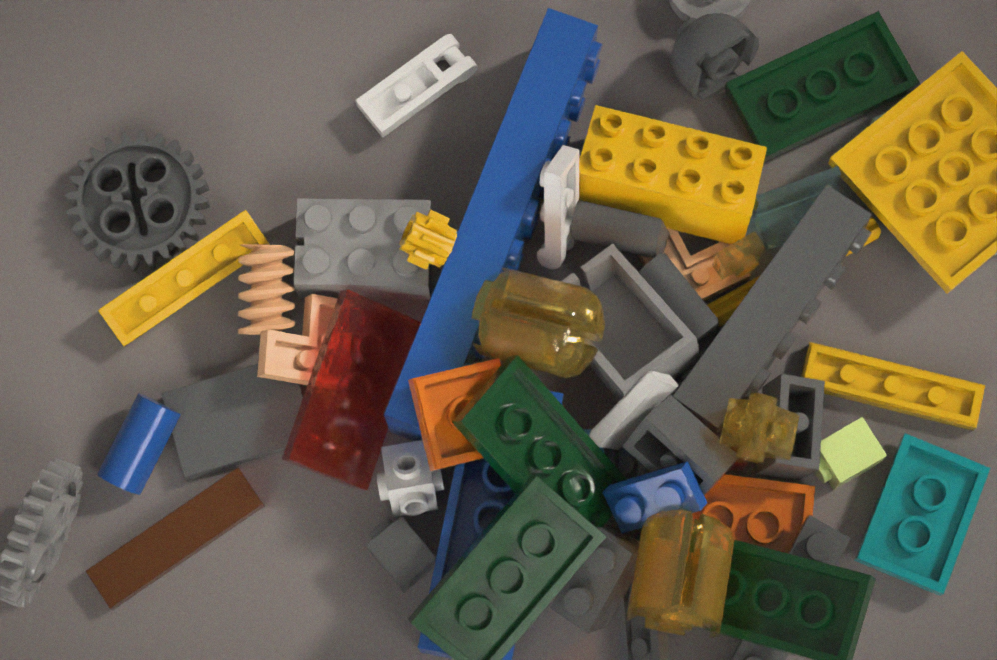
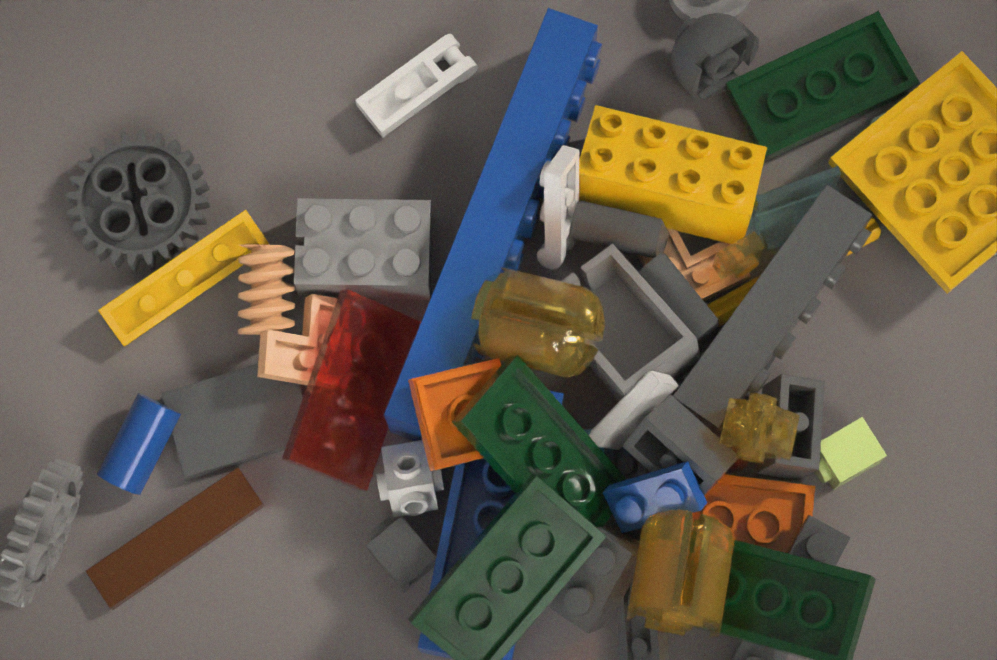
yellow gear [399,209,457,270] -> none
yellow tile [800,342,985,431] -> none
teal plate [854,433,991,596] -> none

